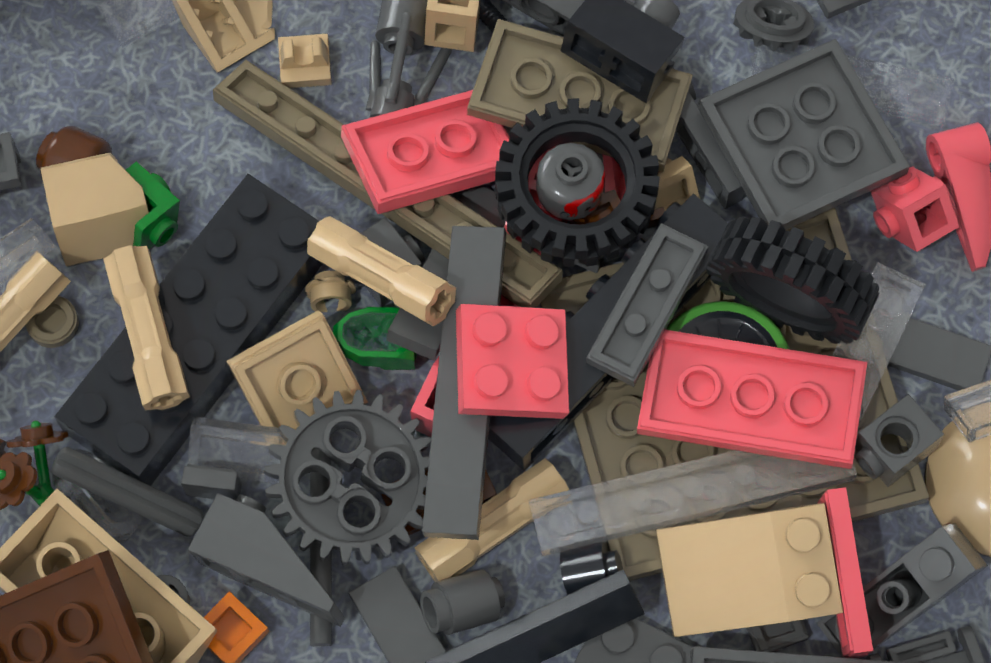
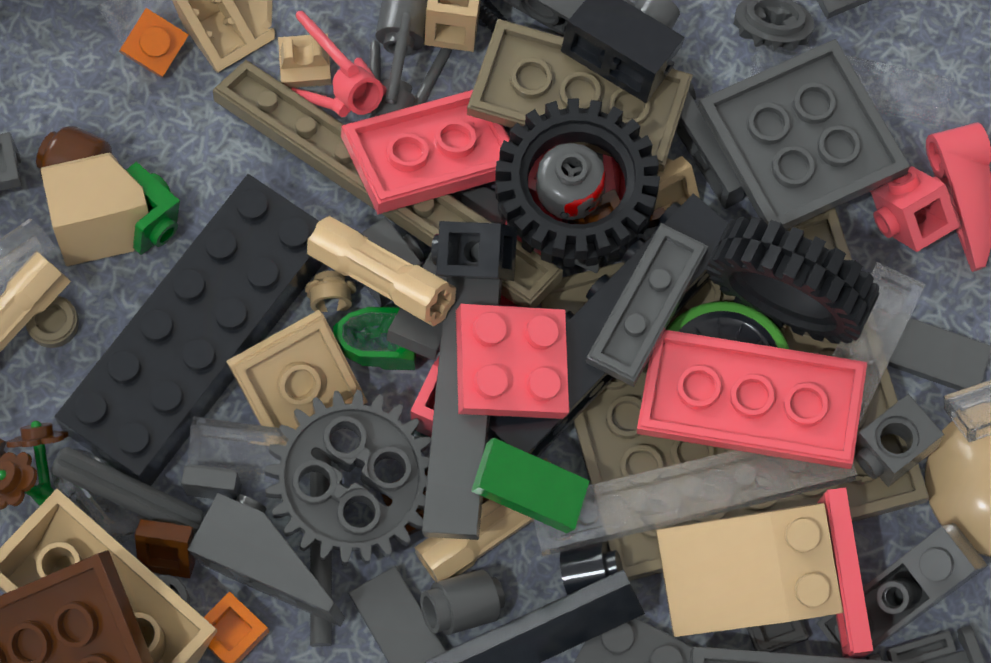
tan axle [103,245,190,410] -> none
none -> orange plate [119,8,189,78]
none -> reddish brown plate [135,519,195,579]
none -> coral plant [290,11,387,117]
none -> black brick [431,221,517,281]
none -> green tile [471,438,590,533]

